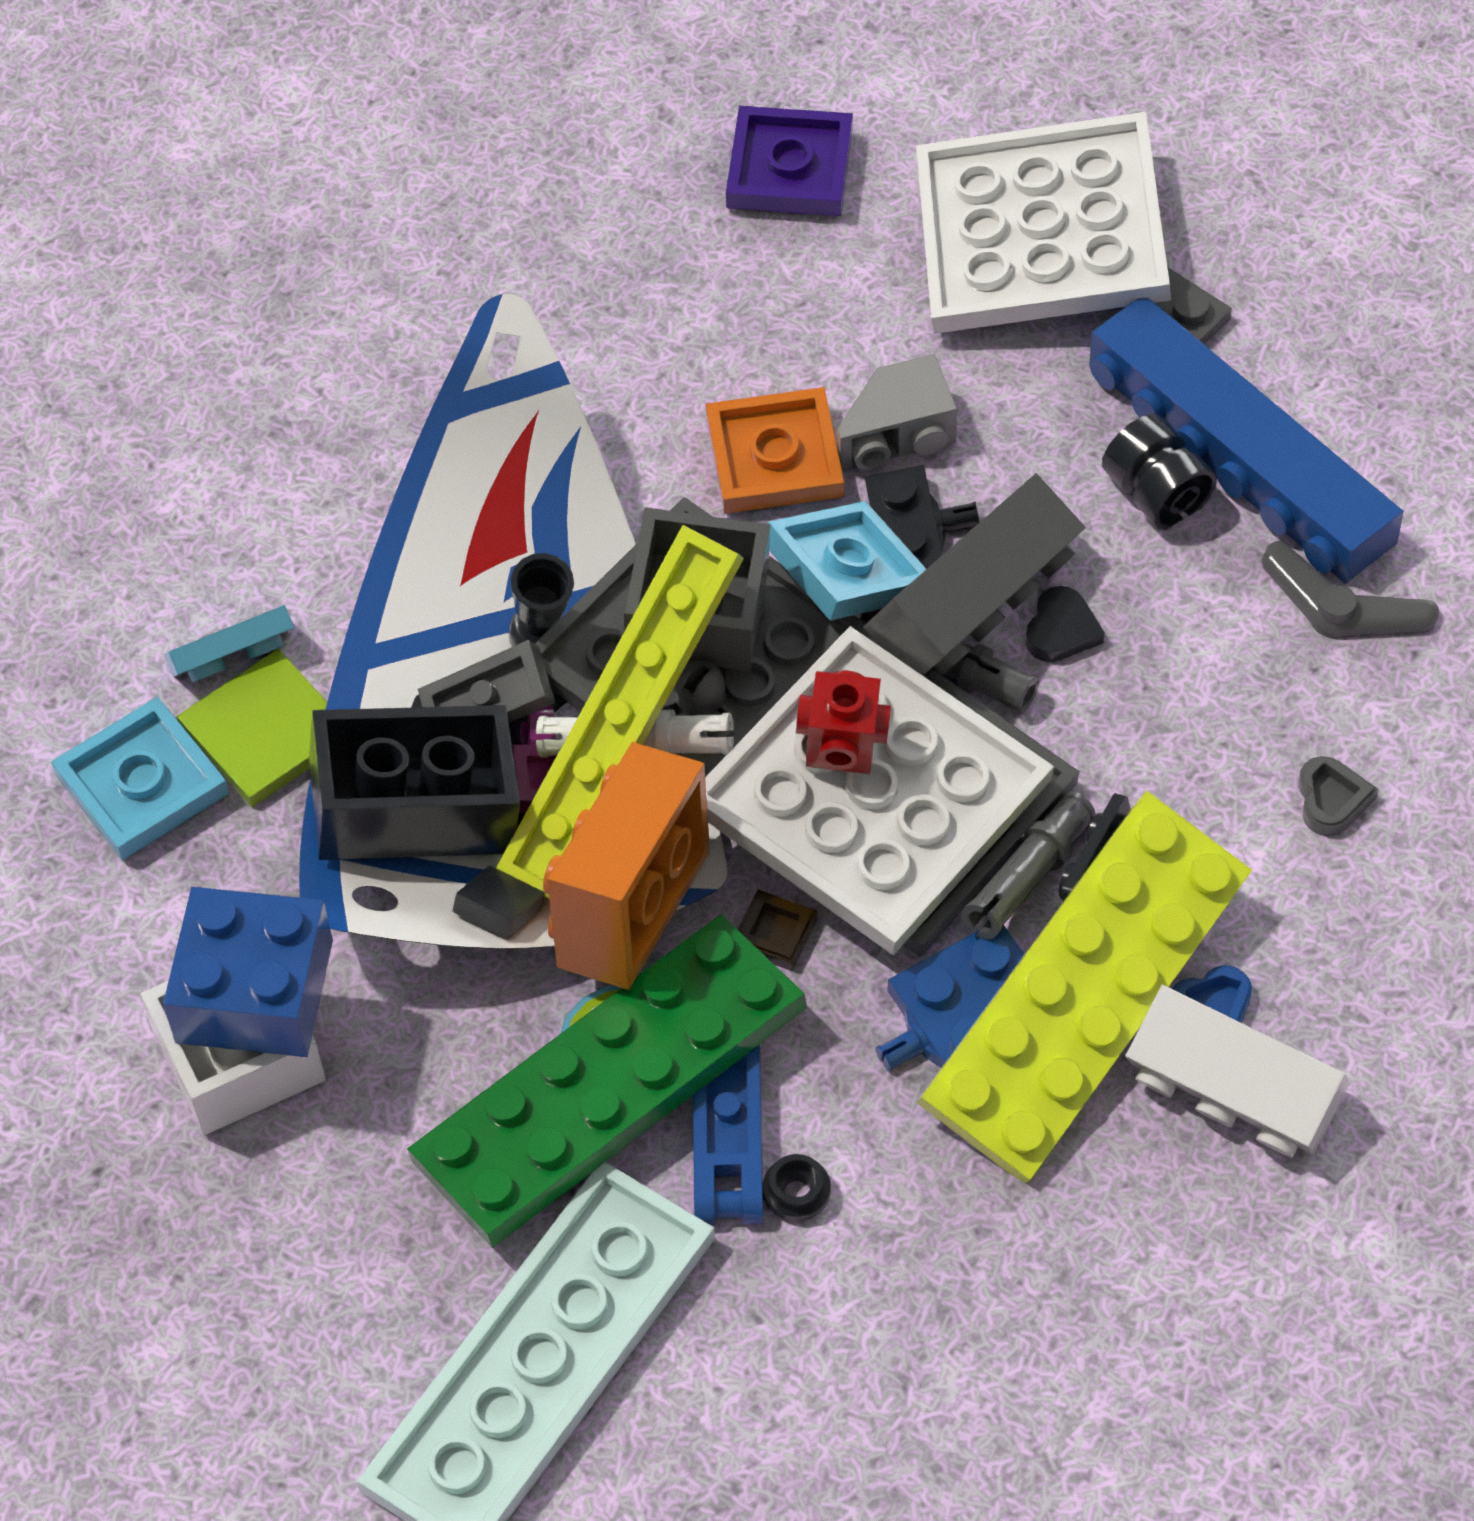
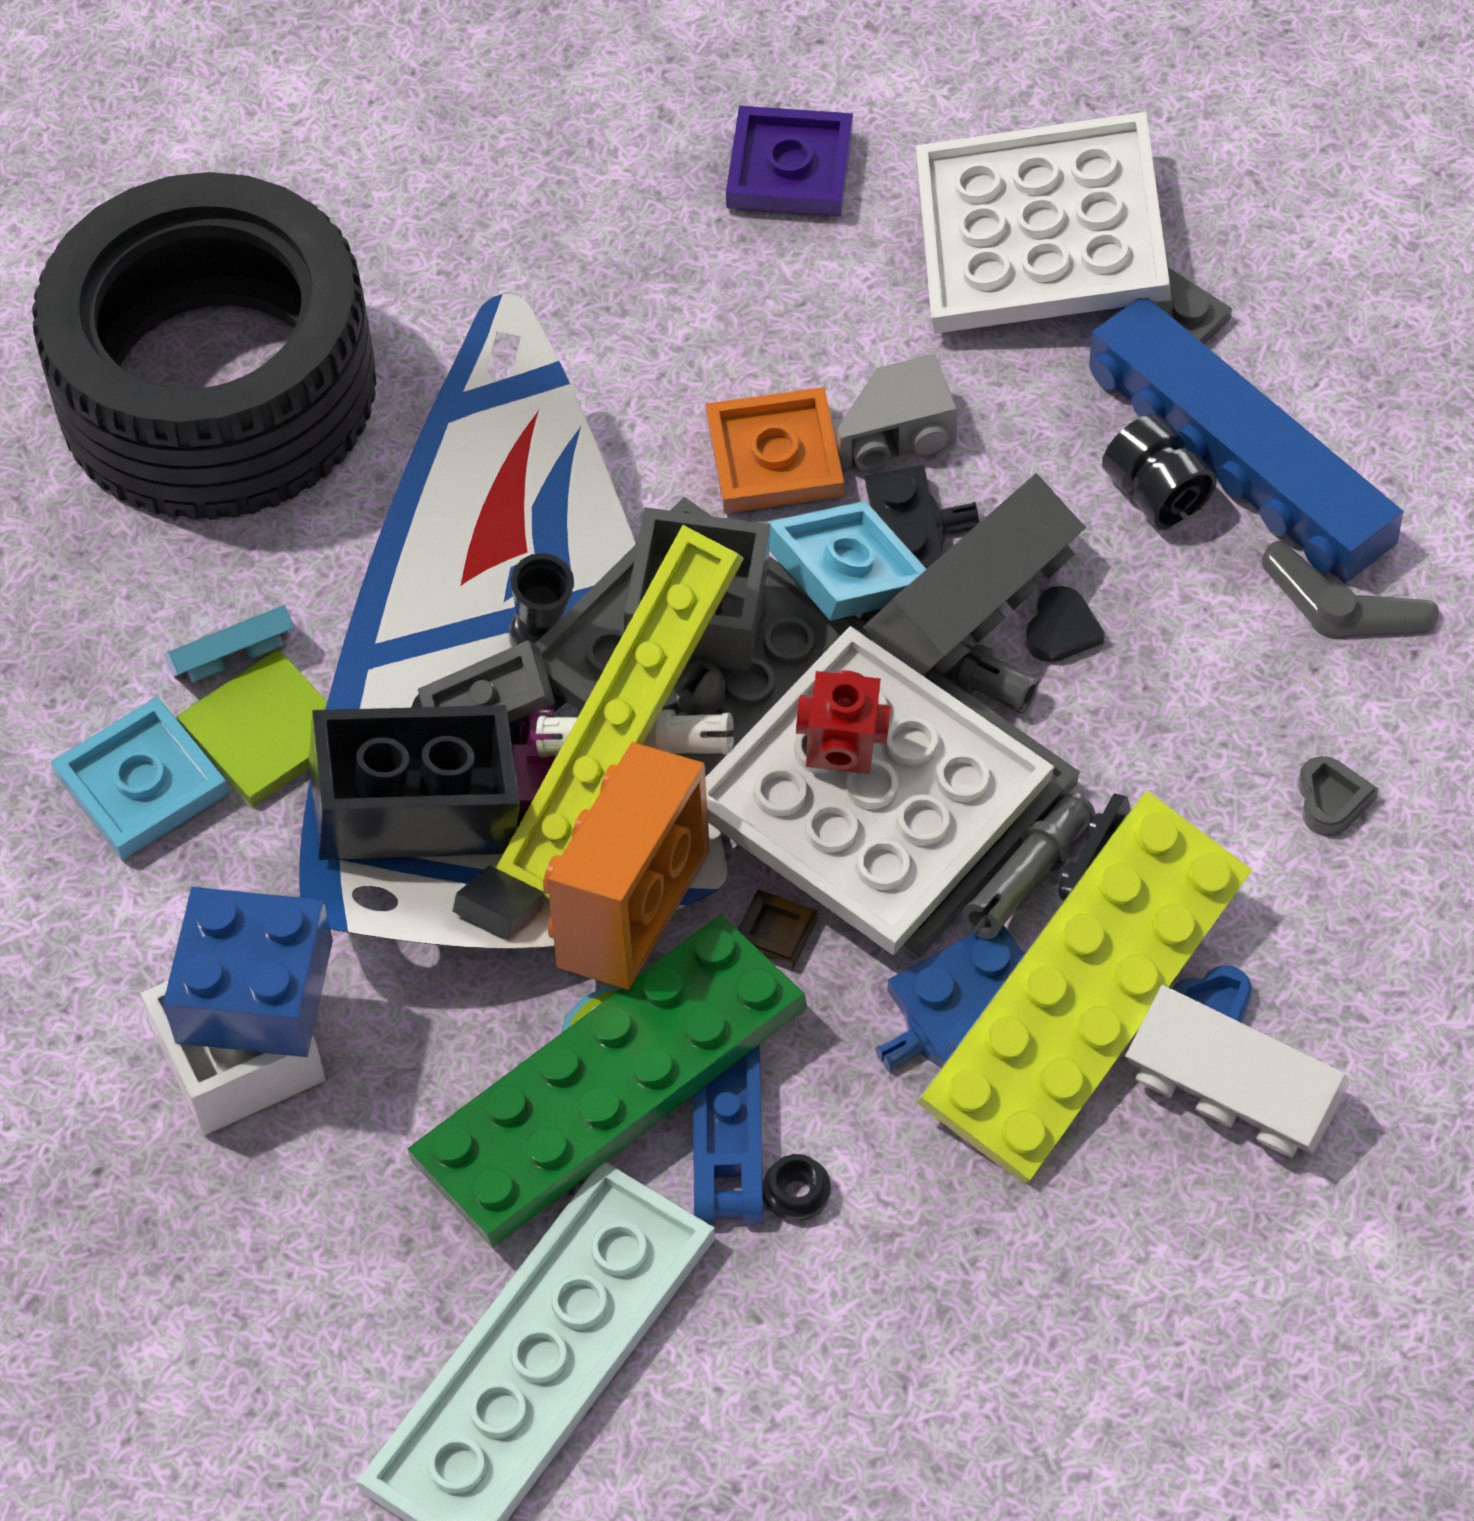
none -> black tyre [32,172,377,520]

